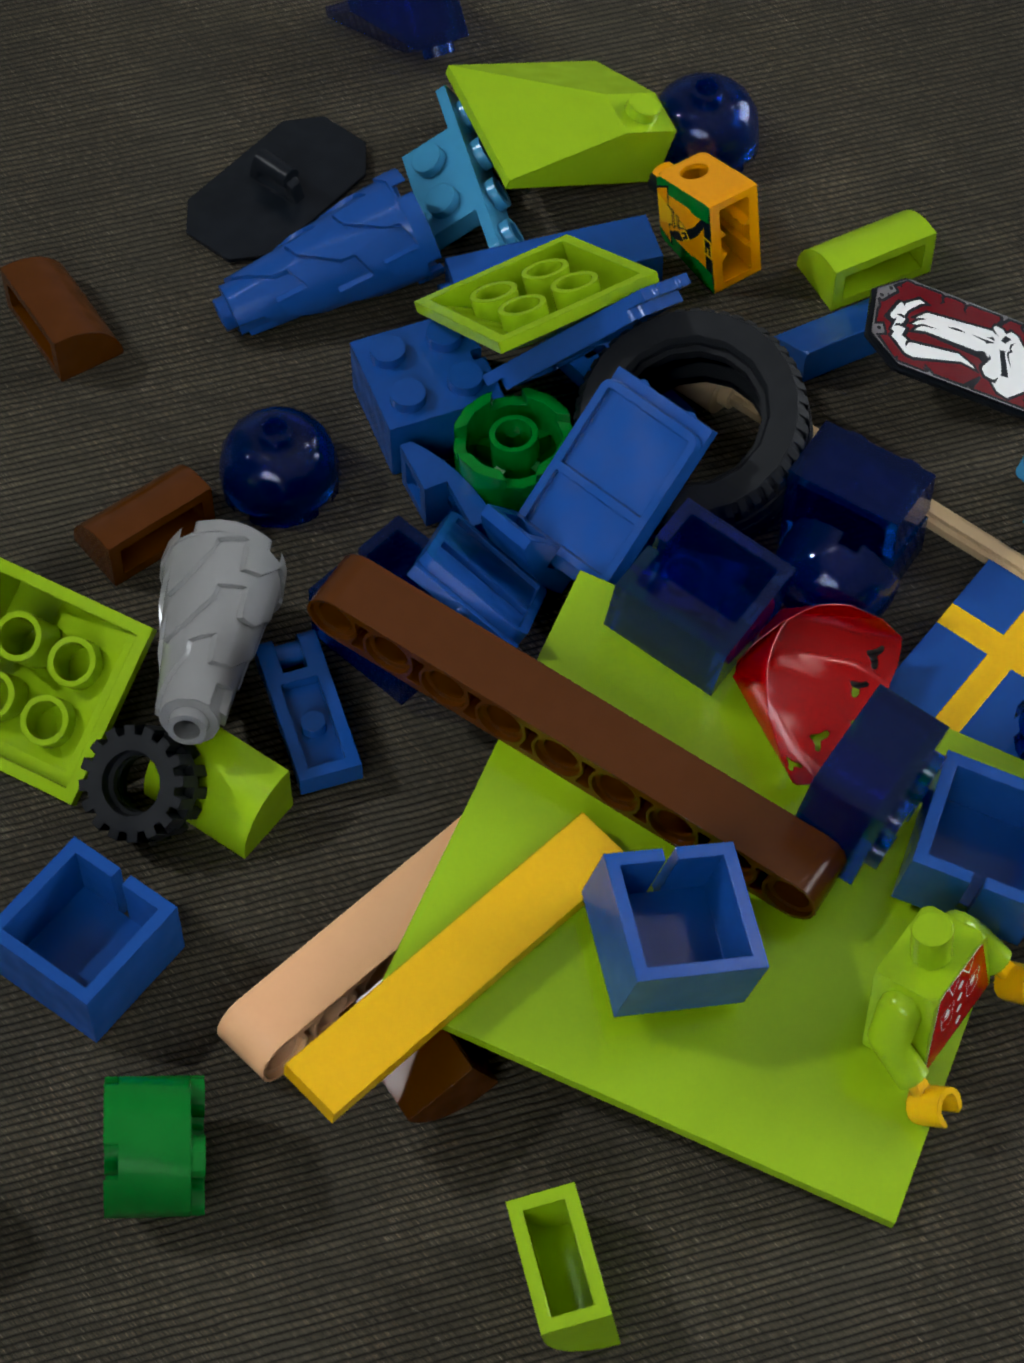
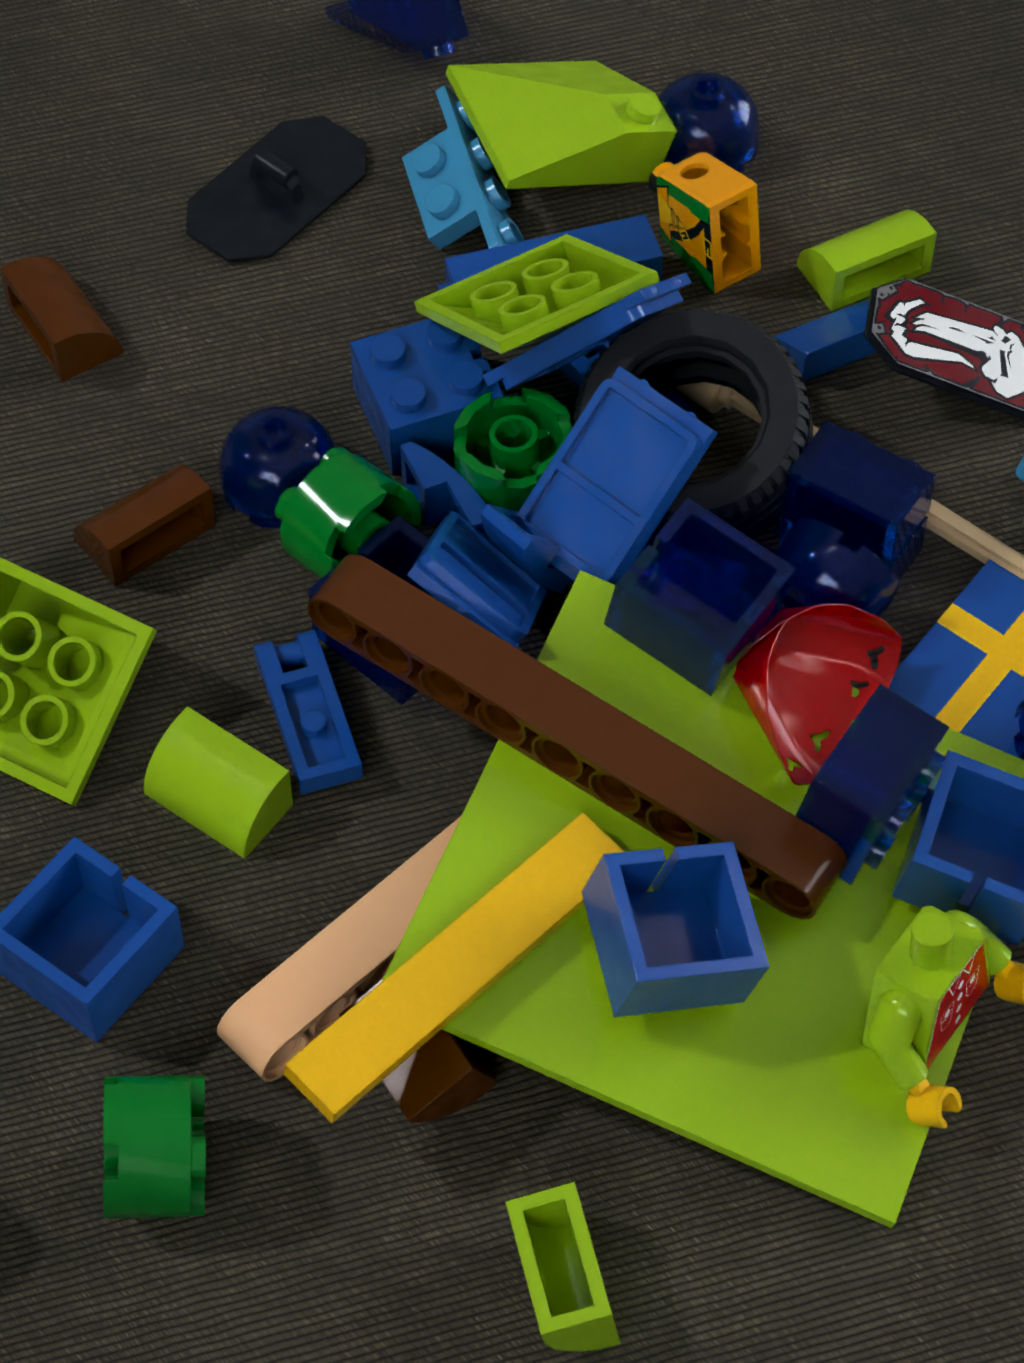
black tyre [79,724,207,843] -> none
light grey cone [155,519,287,745] -> none
blue cone [212,168,445,336] -> none
none -> green brick [275,447,421,582]

